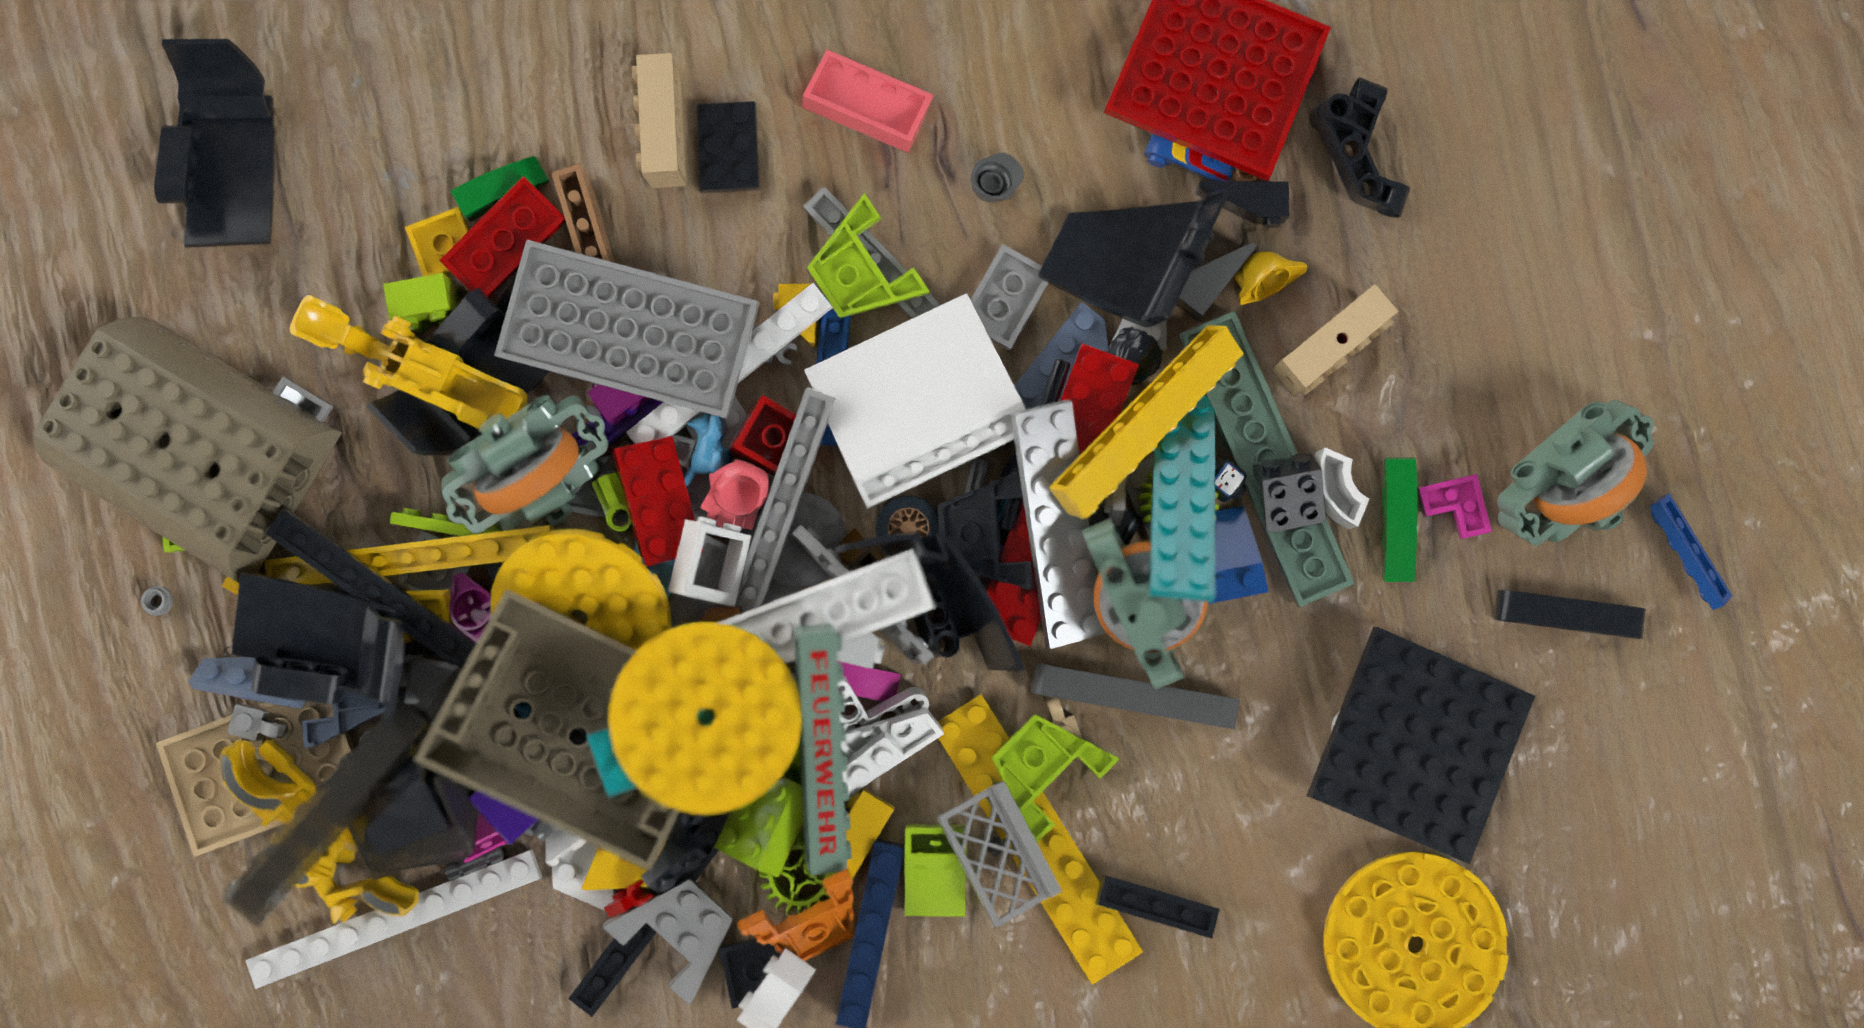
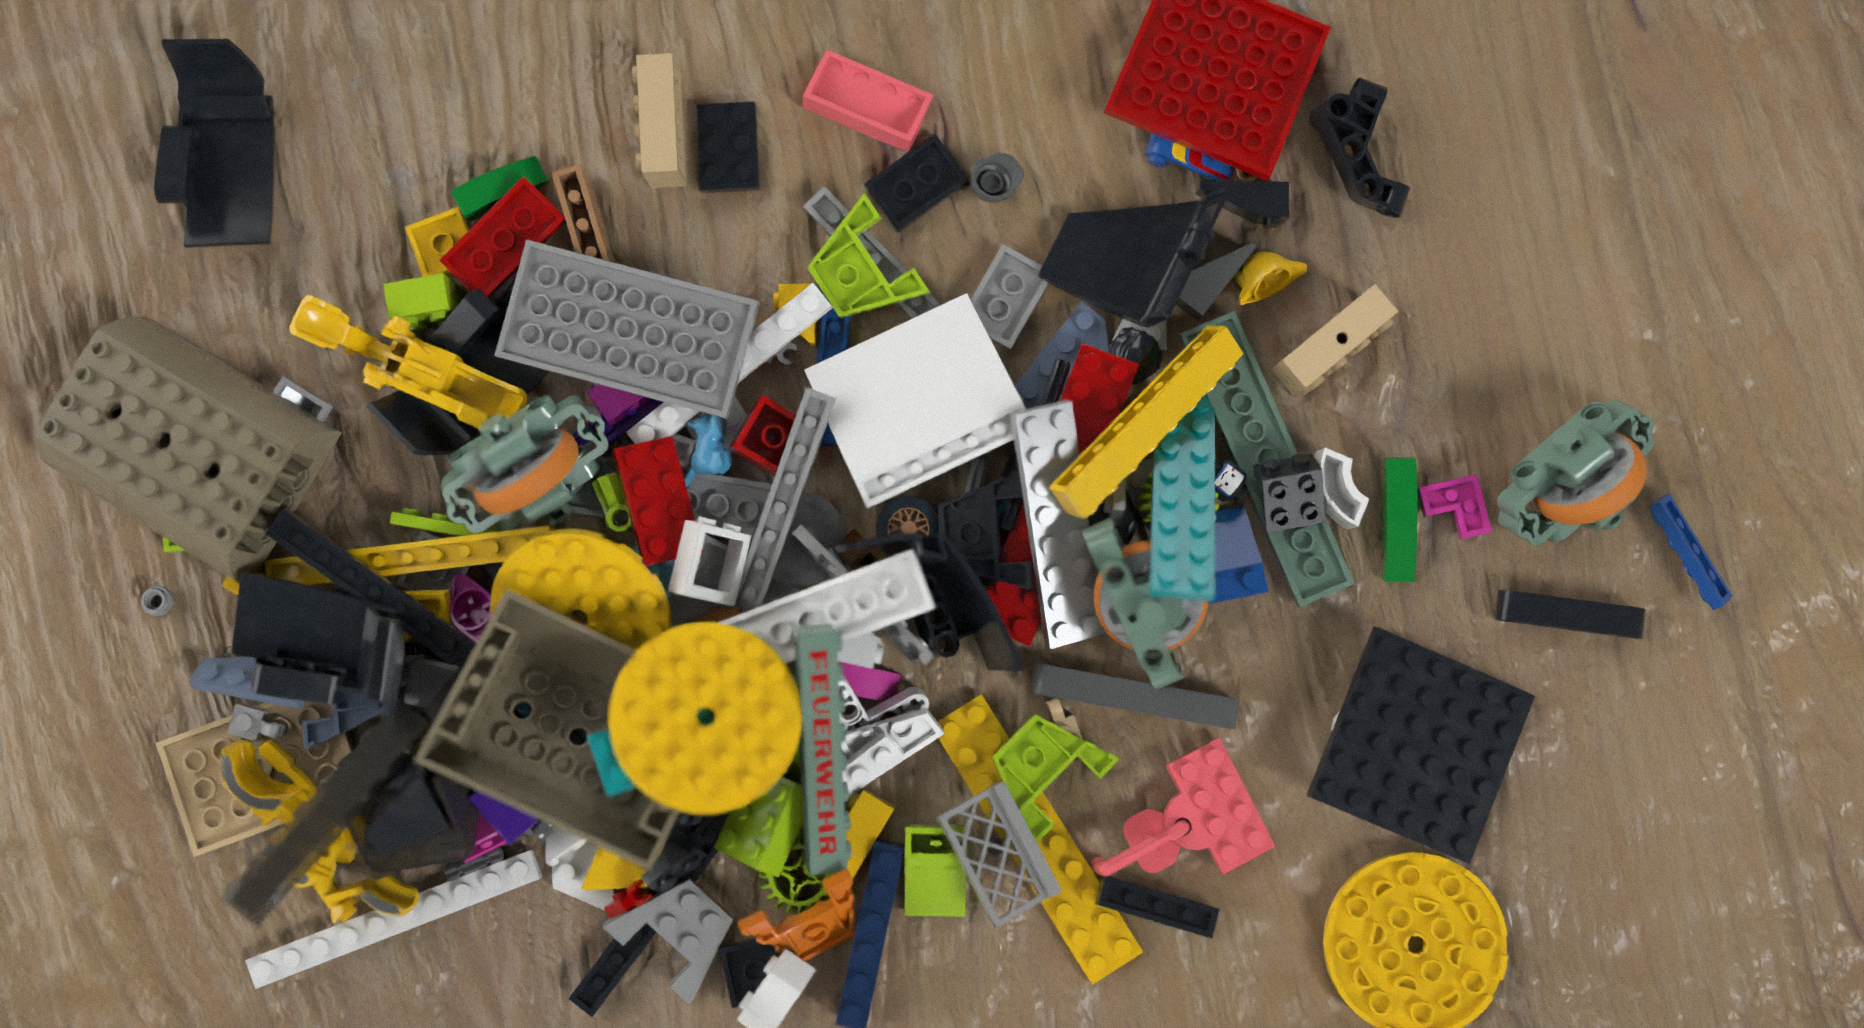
coral hair [701,459,770,530] -> none
none -> black tile [864,134,969,233]
none -> coral plate [1090,738,1275,876]

